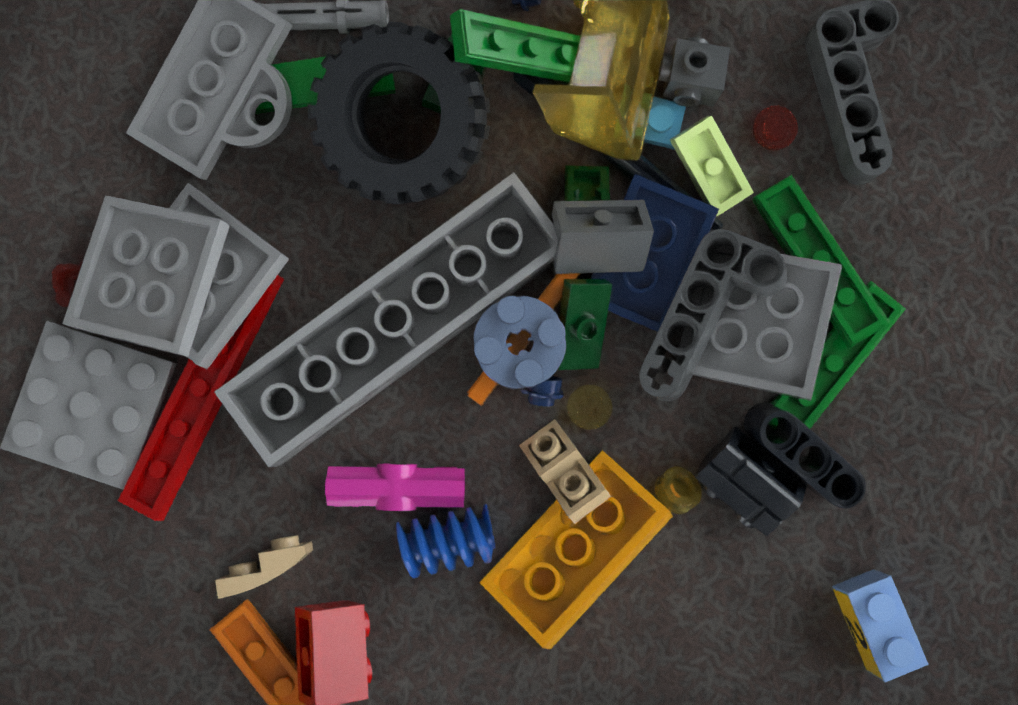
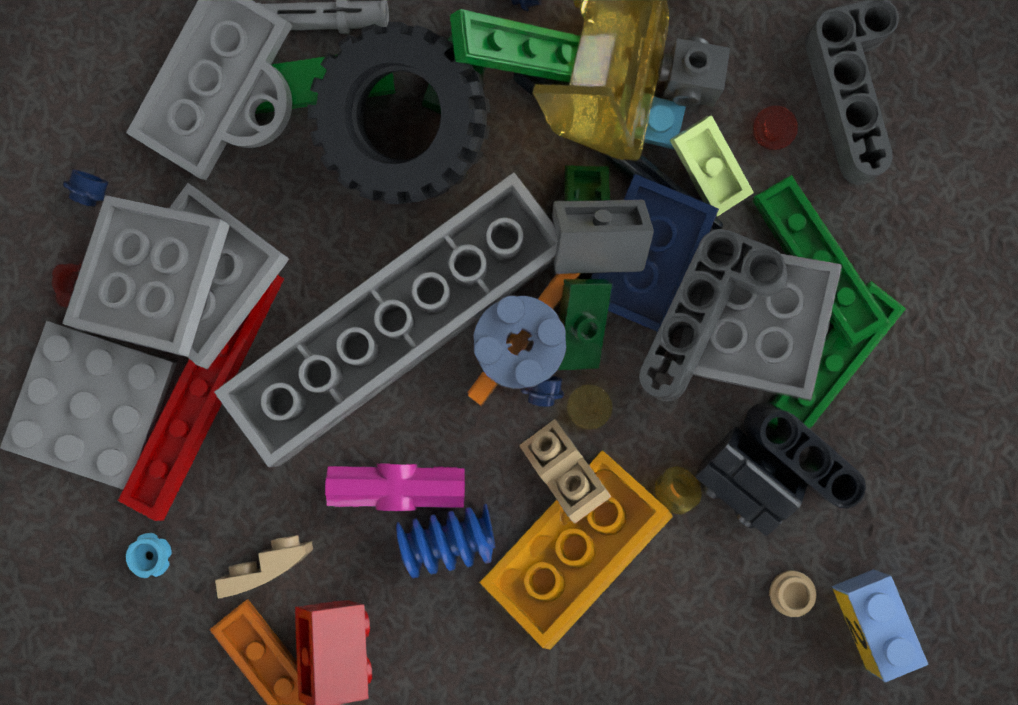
none -> dark blue plate [63,170,108,207]
none -> medium azure plate [126,533,172,578]
none -> tan plate [769,570,816,617]

